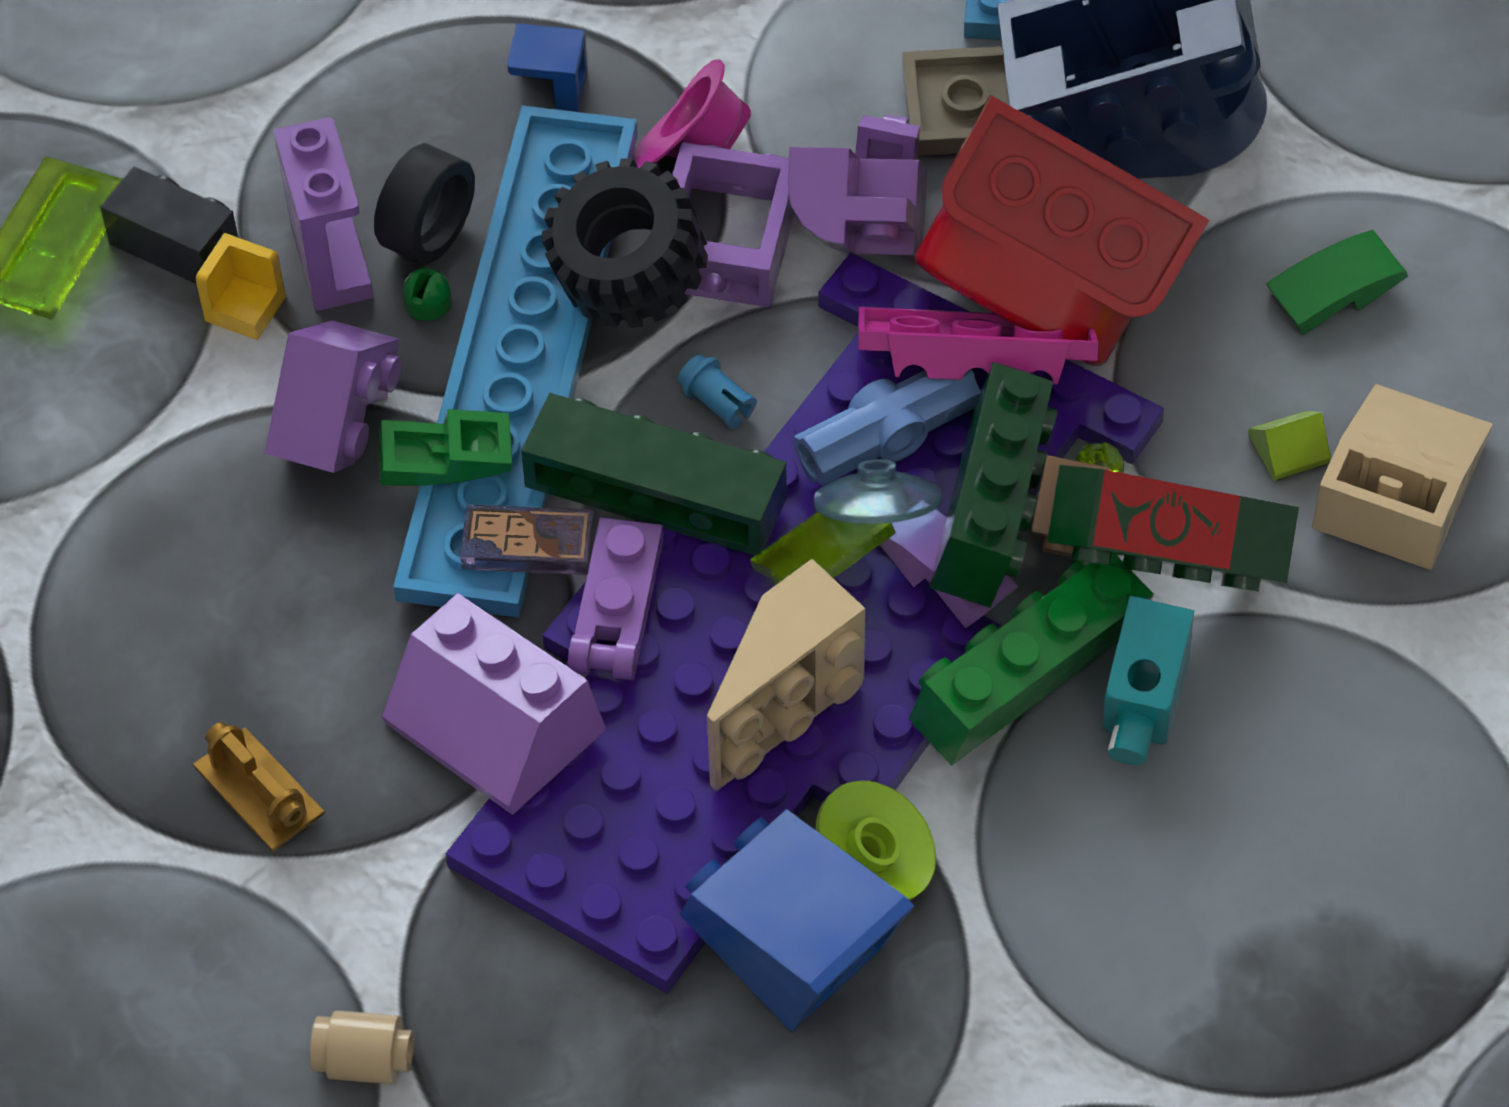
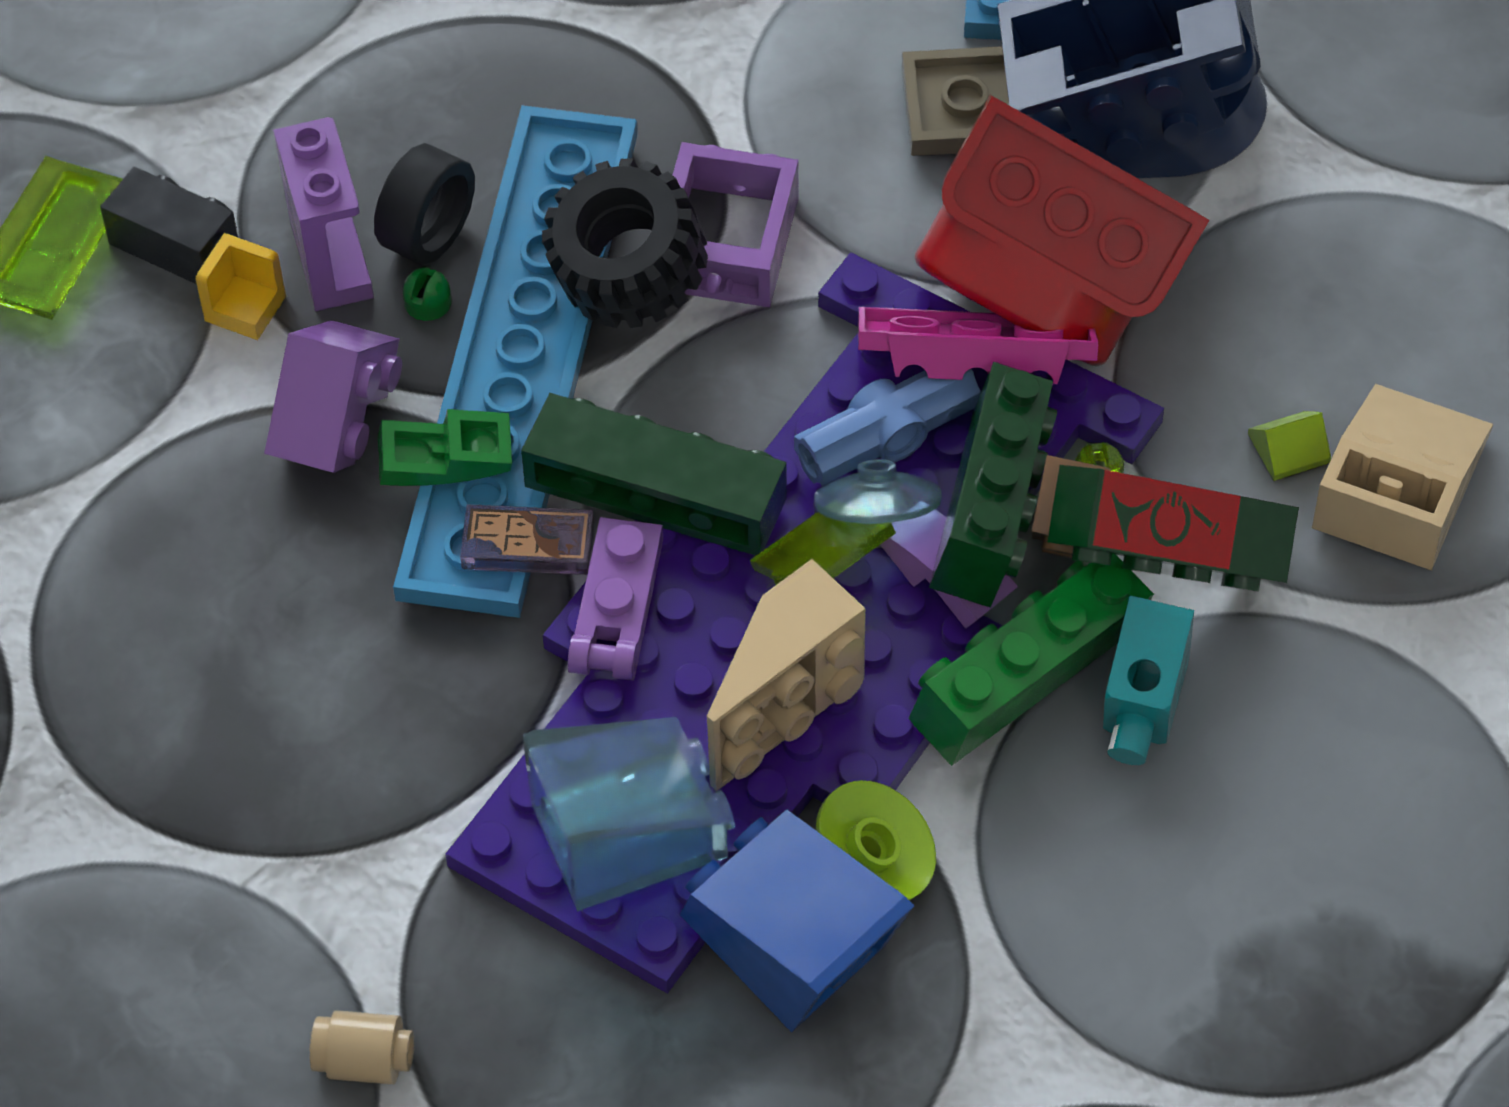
pearl gold hinge [193,722,325,852] -> none
medium lavender slope [382,593,606,815] -> none
blue panel [507,23,588,112] -> none
dark pink piece [632,59,751,168] -> none
dark azure pin [678,354,757,429] -> none
medium lavender brick [788,147,928,255] -> none
medium lavender tile [855,114,921,160] -> none
green slope [1266,230,1408,336] -> none
none -> clear light blue slope [522,717,735,911]

